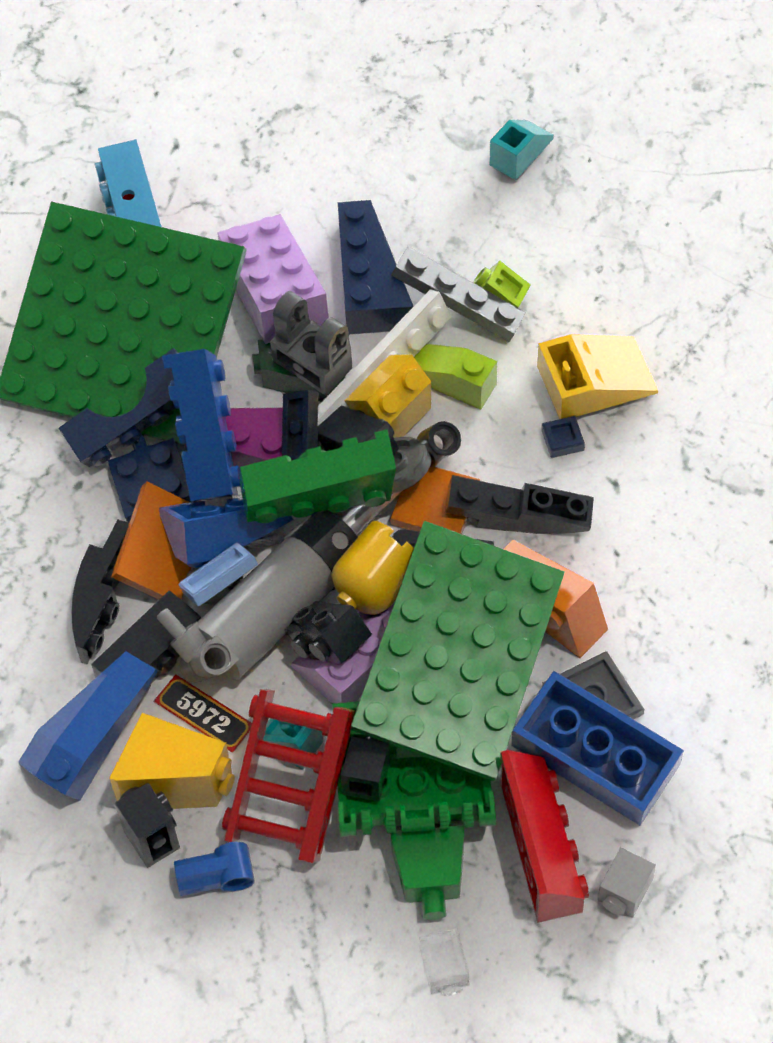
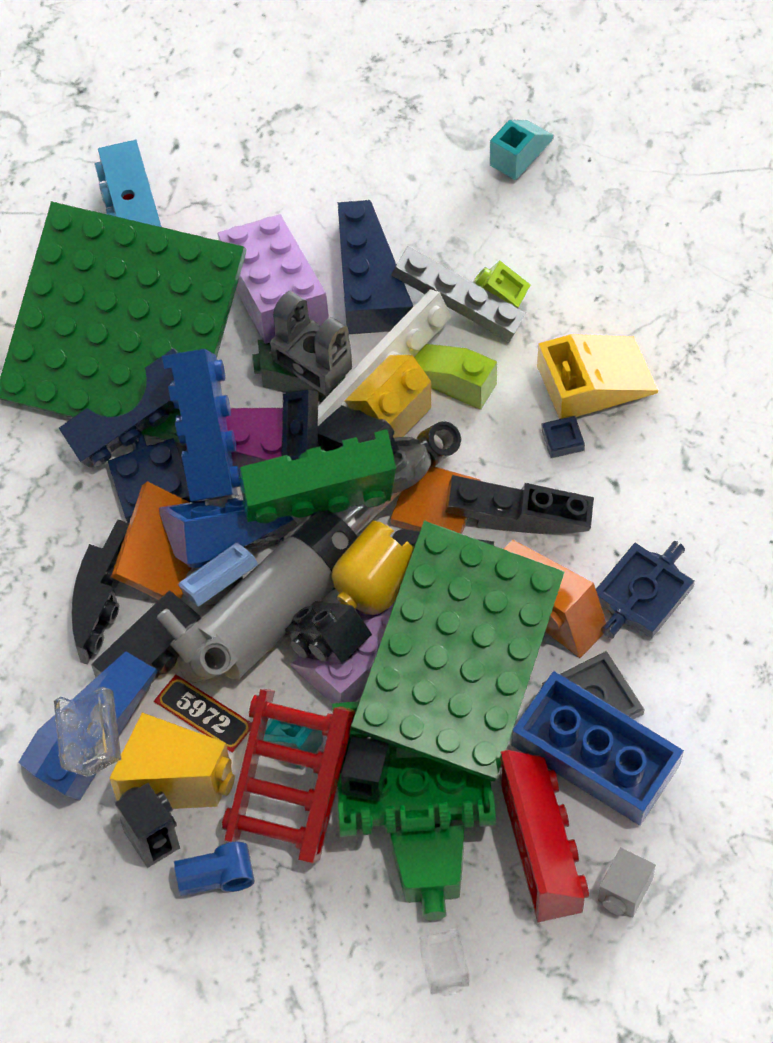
none -> clear bracket [54,687,122,777]
none -> dark blue plate [596,541,695,639]

